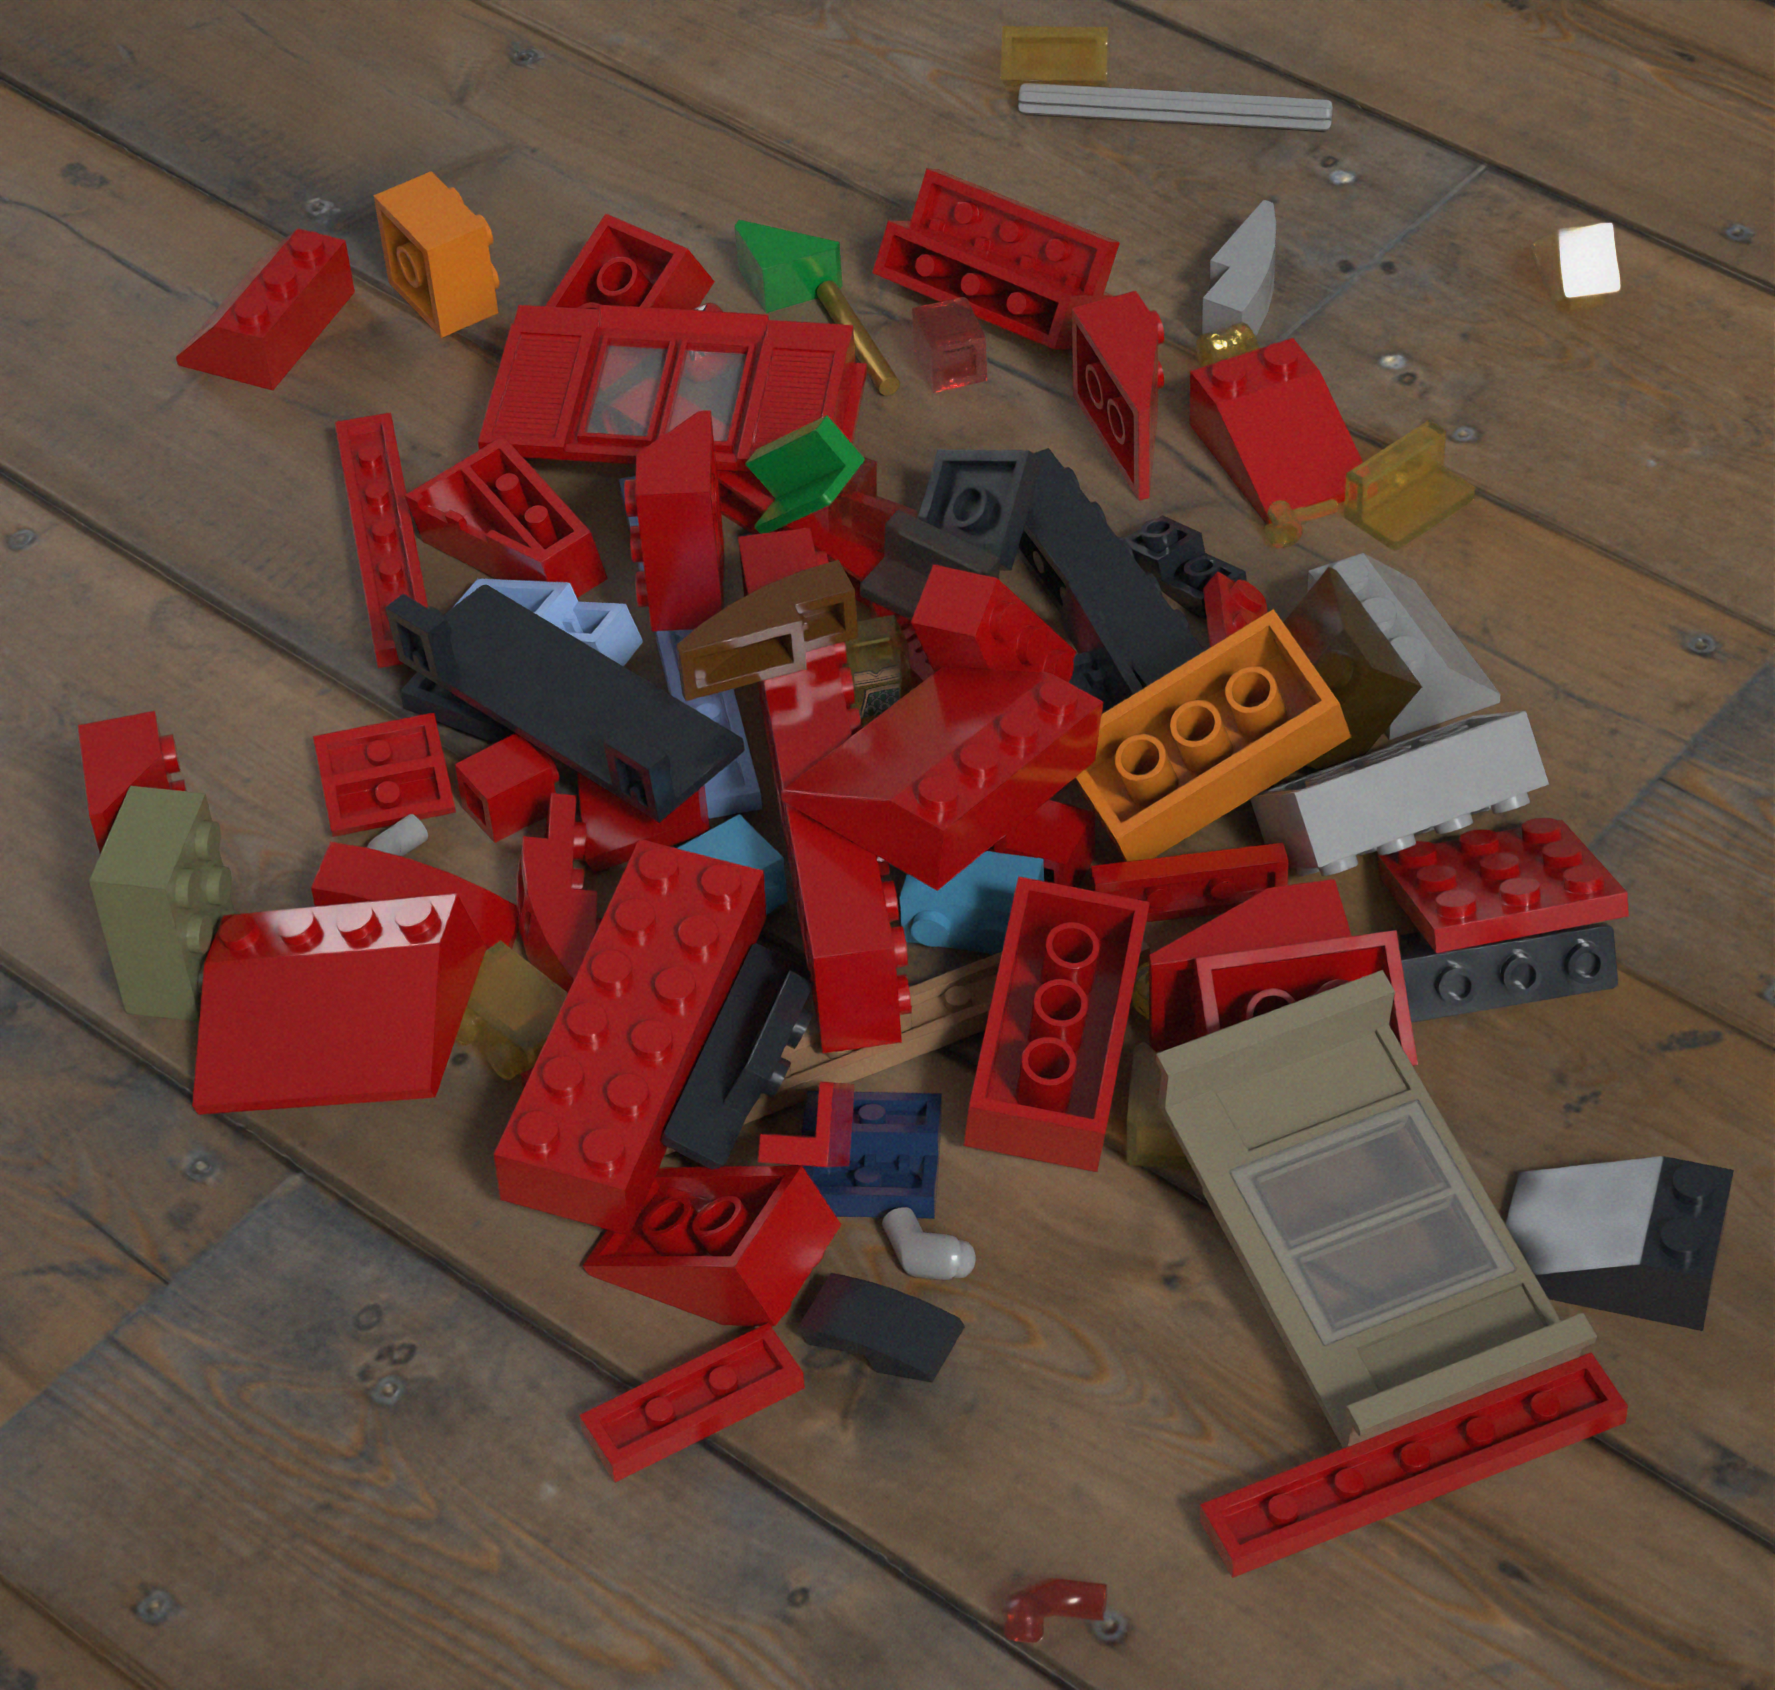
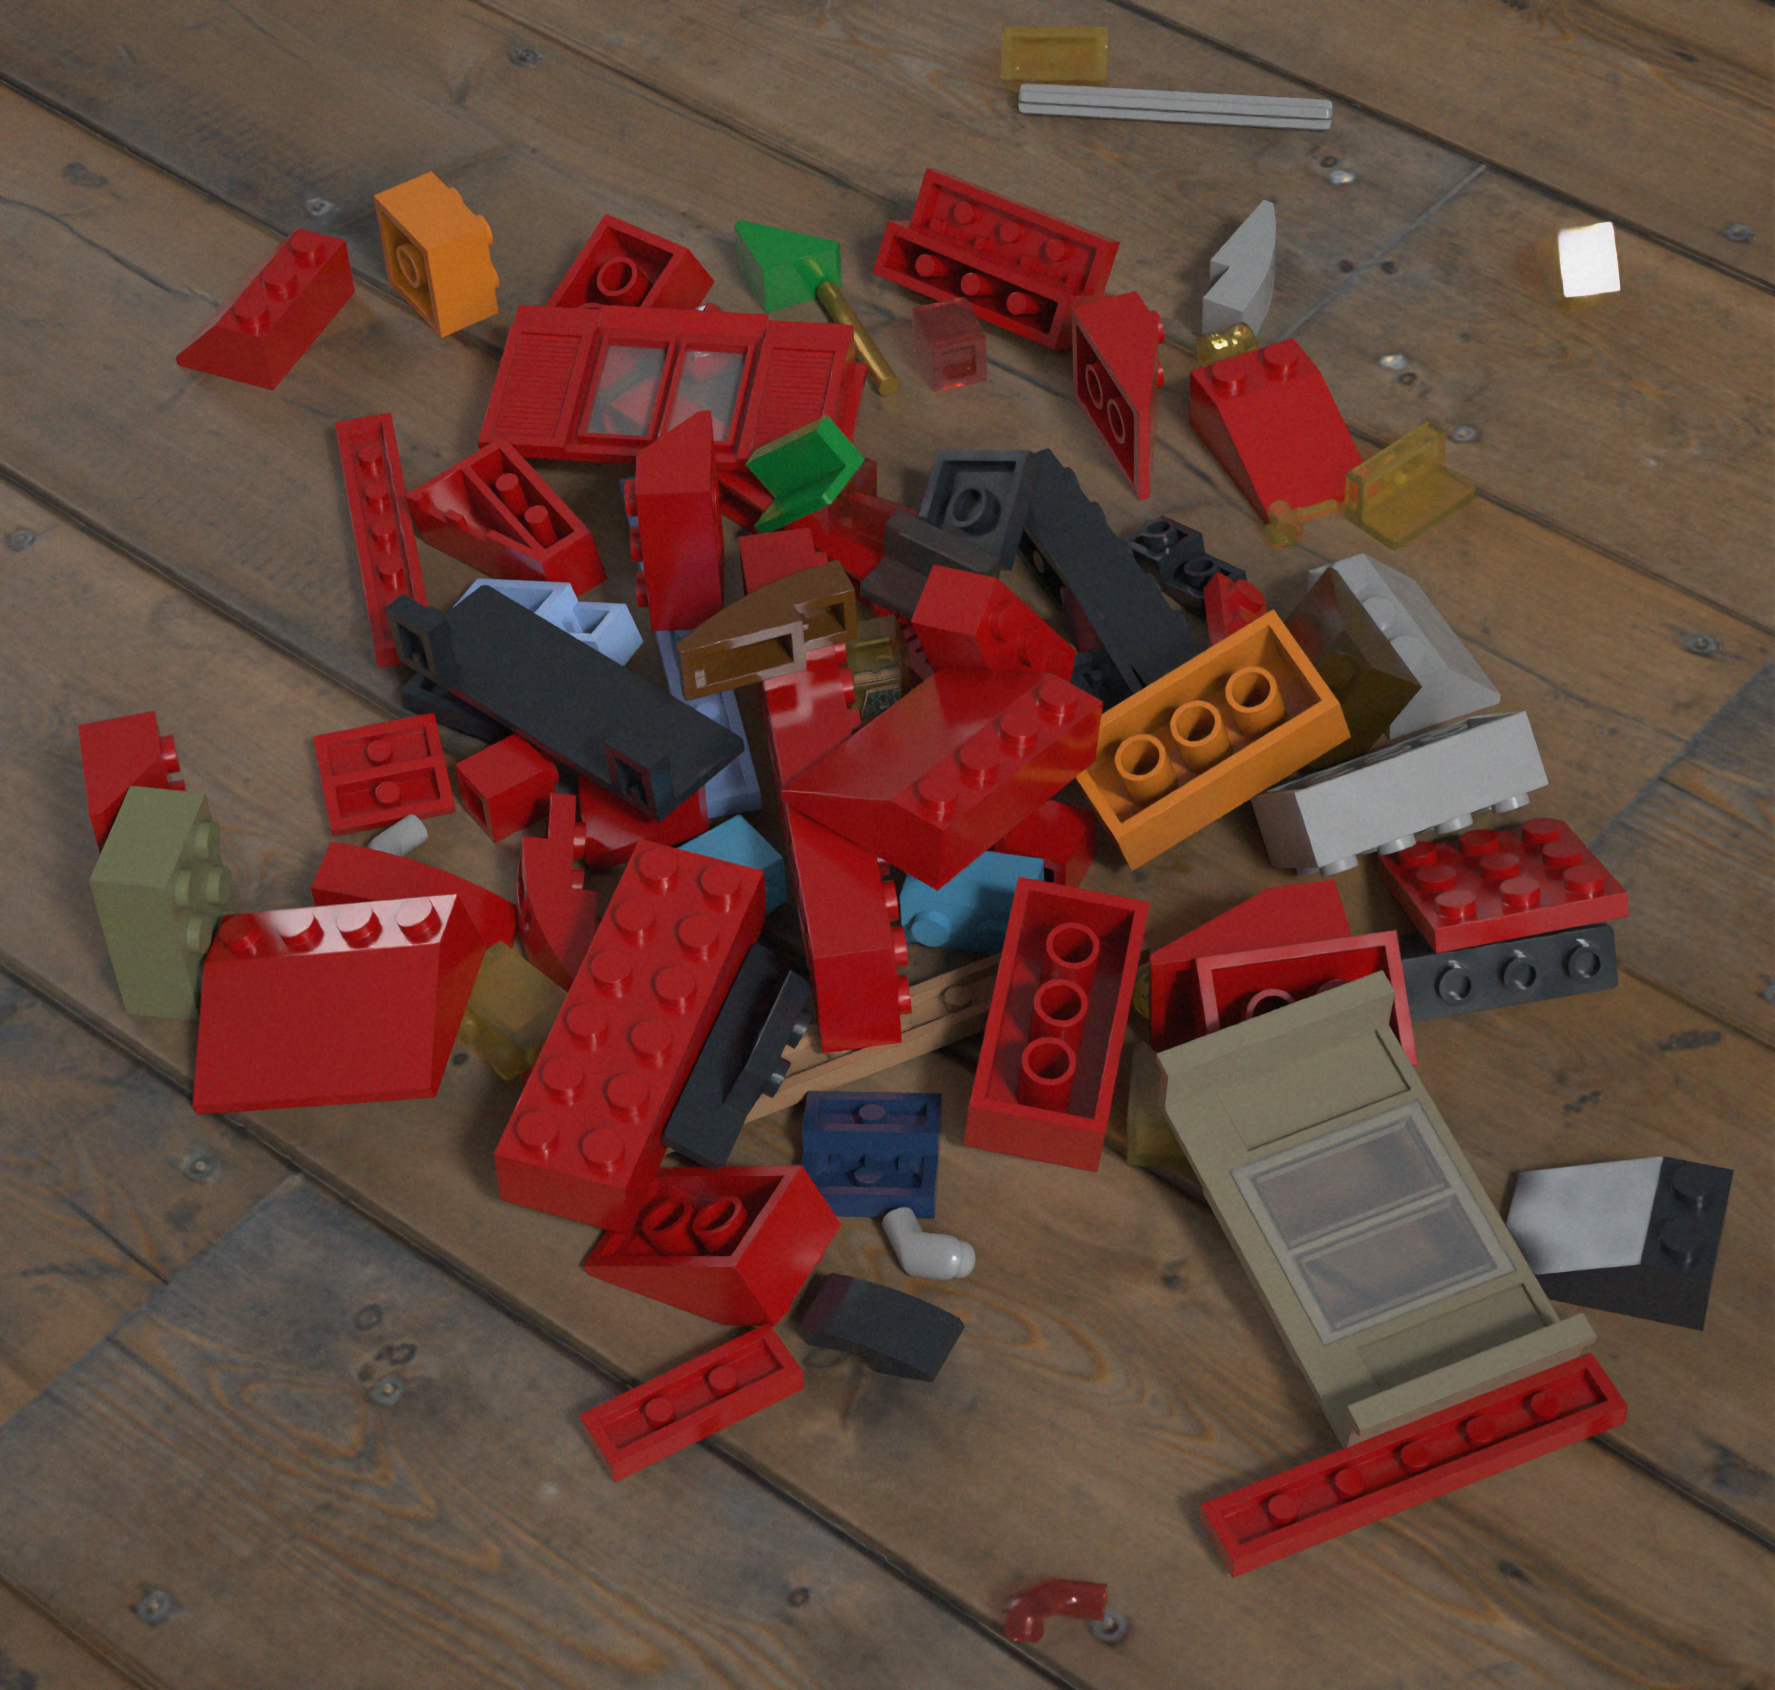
red panel [758,1081,855,1167] -> none
red plate [1091,842,1288,923] -> none

